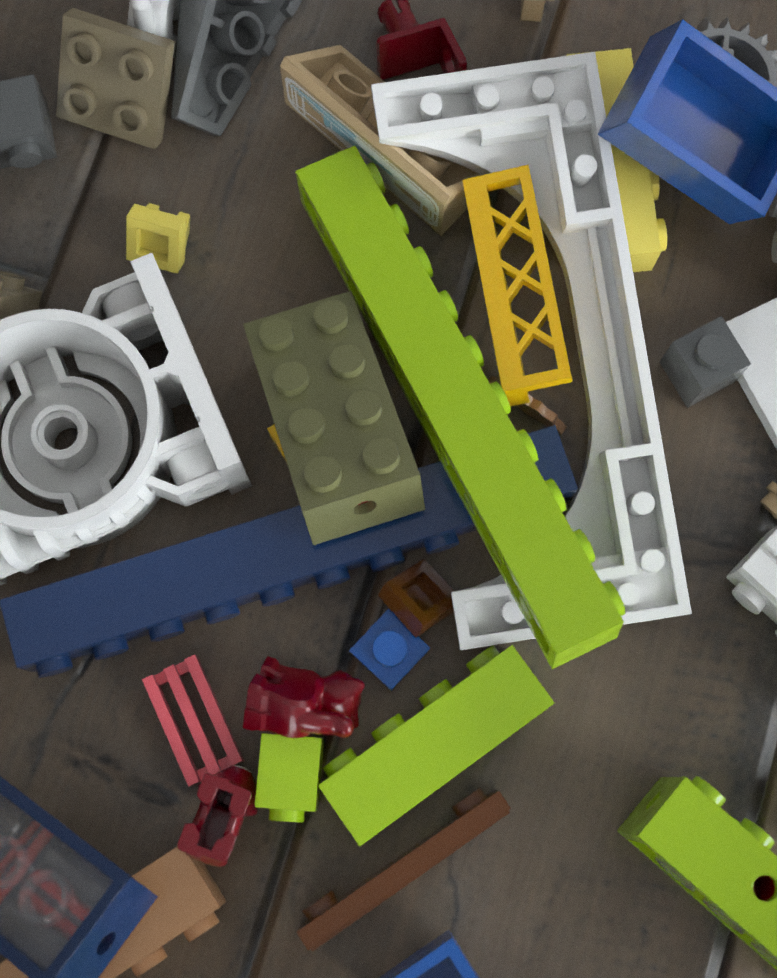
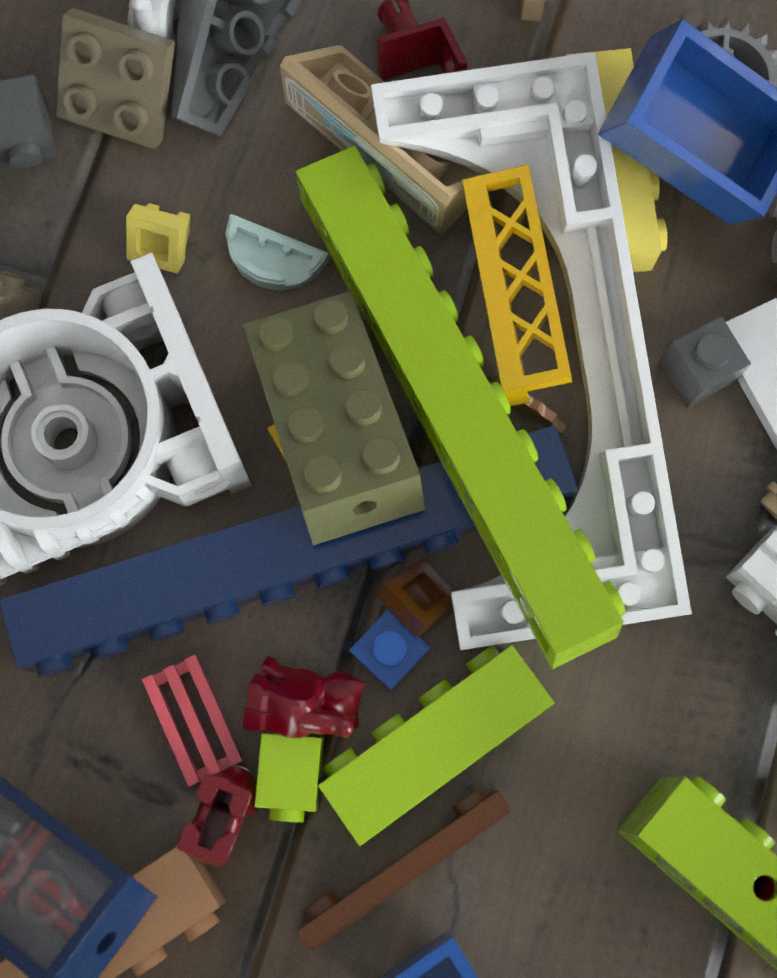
none -> light aqua tile [225,214,330,291]

